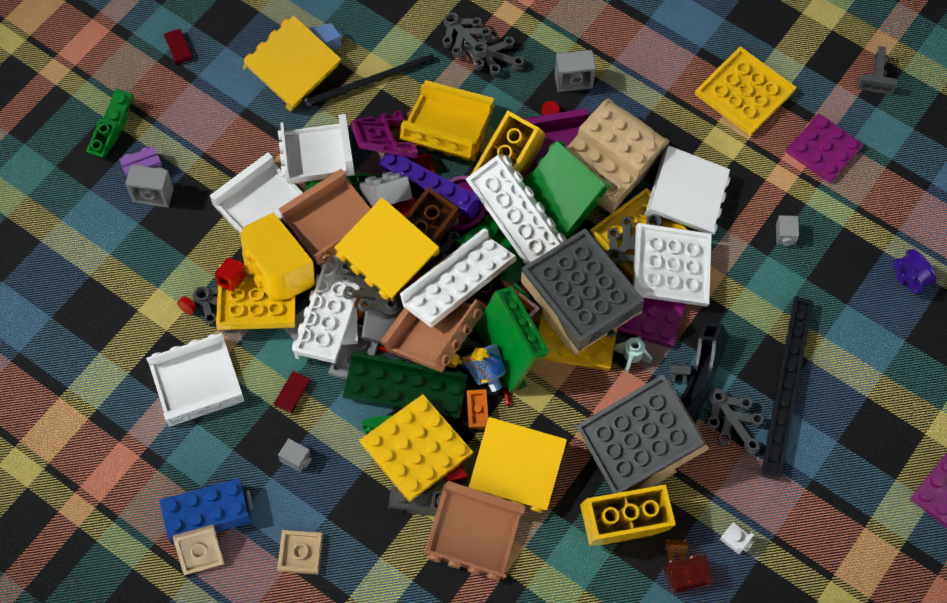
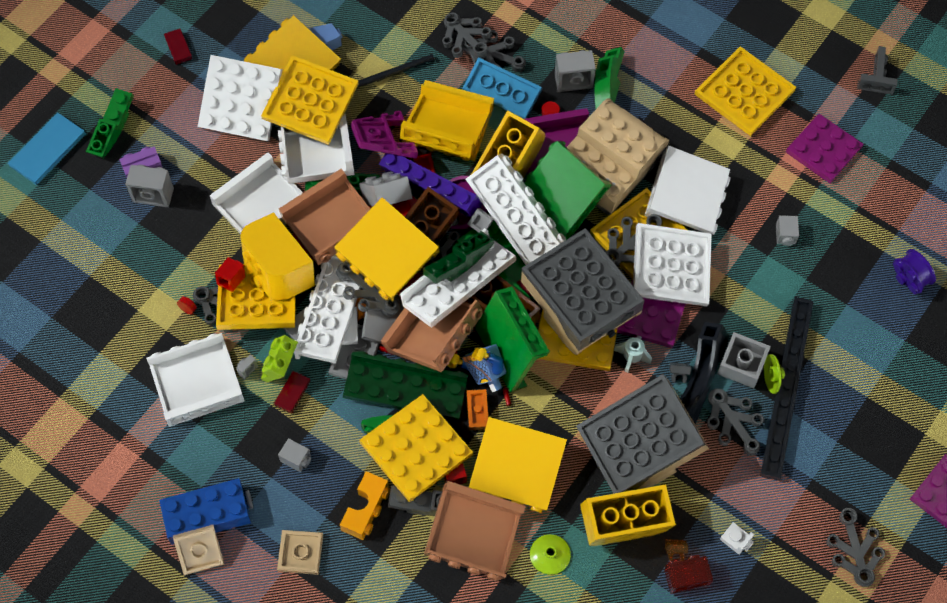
none -> dark azure tile [8,113,86,185]
none -> white plate [198,55,283,141]
none -> light grey plate [236,355,258,380]
none -> yellow plate [261,55,359,145]
none -> lime plate [261,335,298,382]
none -> light orange arch [340,471,390,540]
none -> dark green slope [423,231,494,284]
none -> dark azure tile [462,57,543,119]
none -> light grey plate [467,208,494,232]
none -> lime dish [530,534,571,575]
none -> green slope [594,47,625,109]
none -> light grey brick [717,332,771,388]
none -> lime dish [764,354,785,394]
none -> dark grey plant [826,508,885,587]

